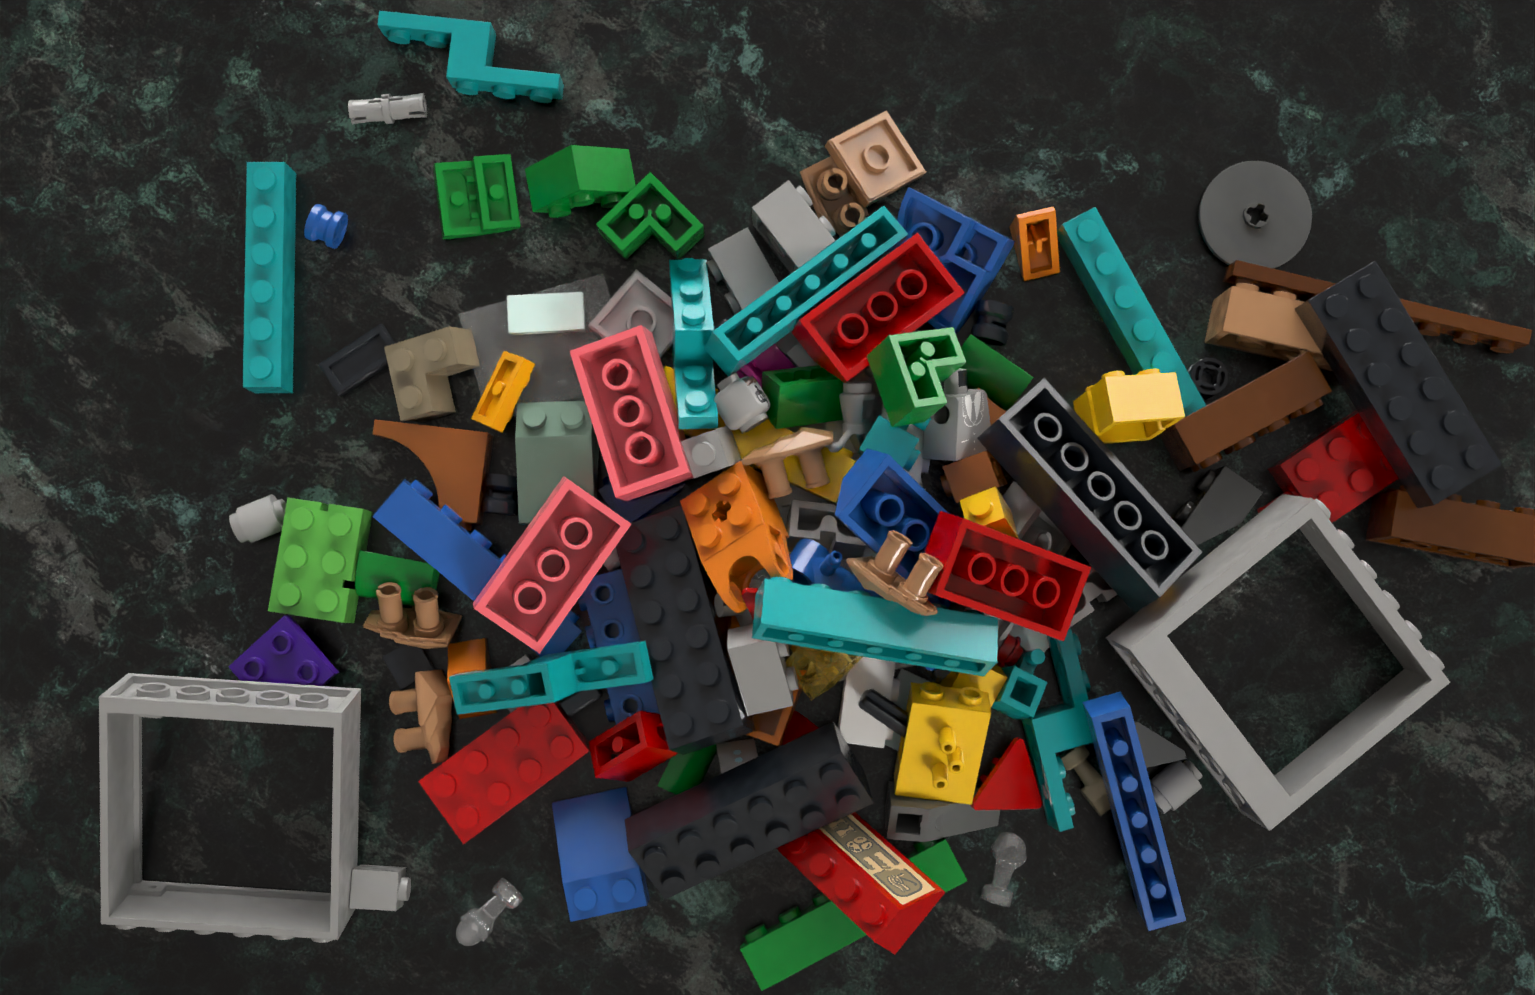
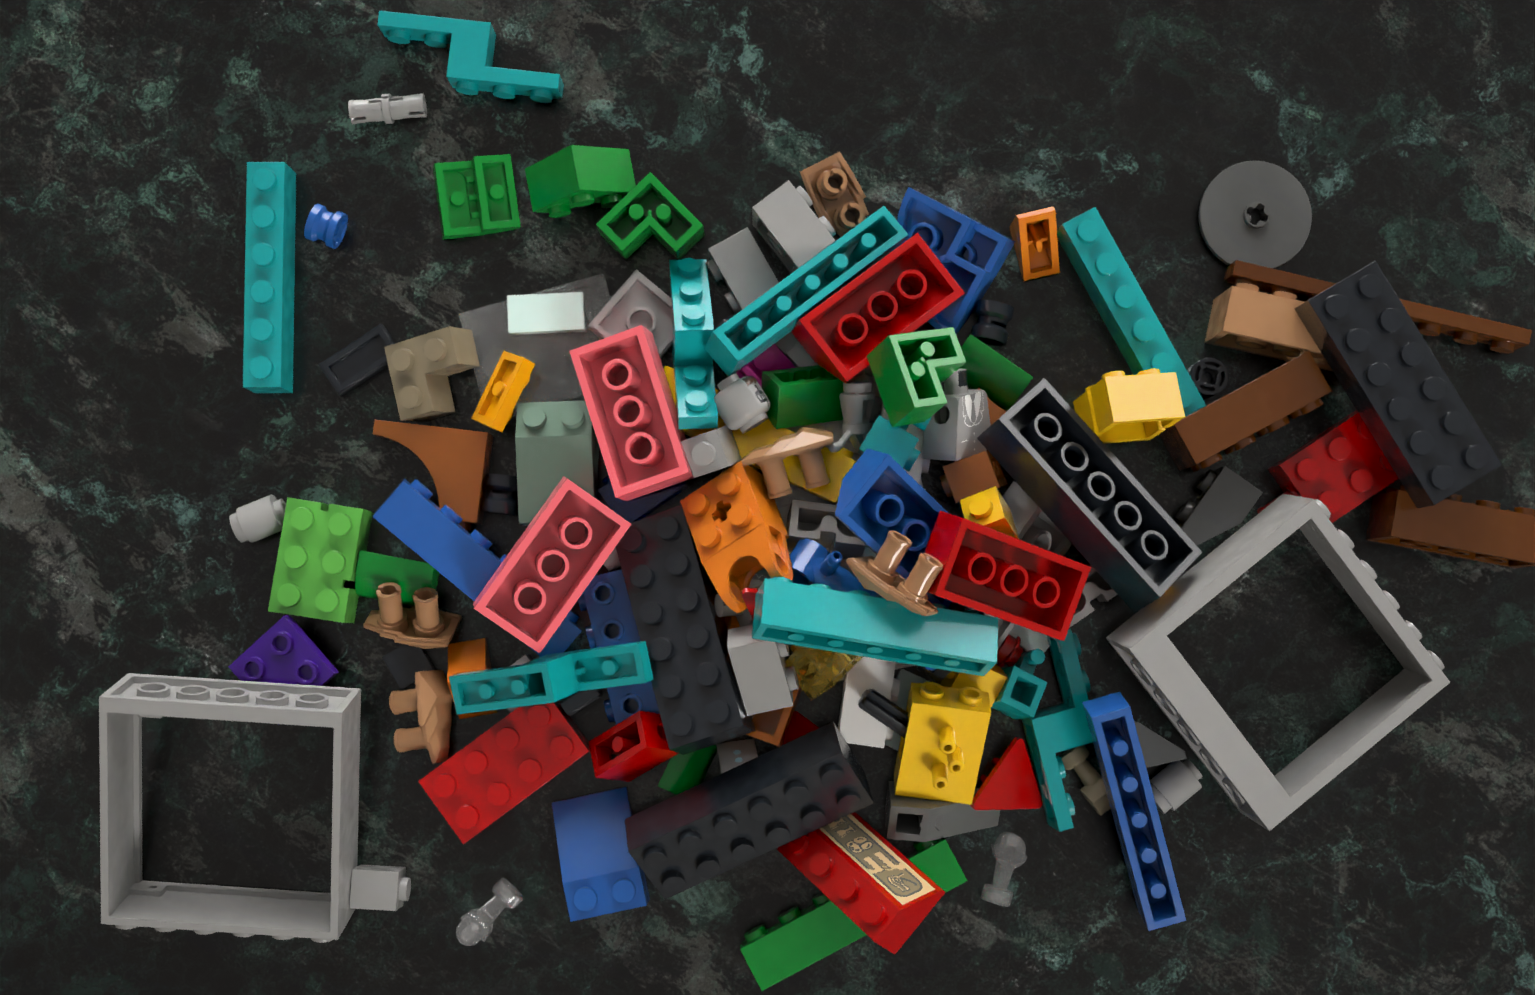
medium nougat tile [825,110,926,208] -> none

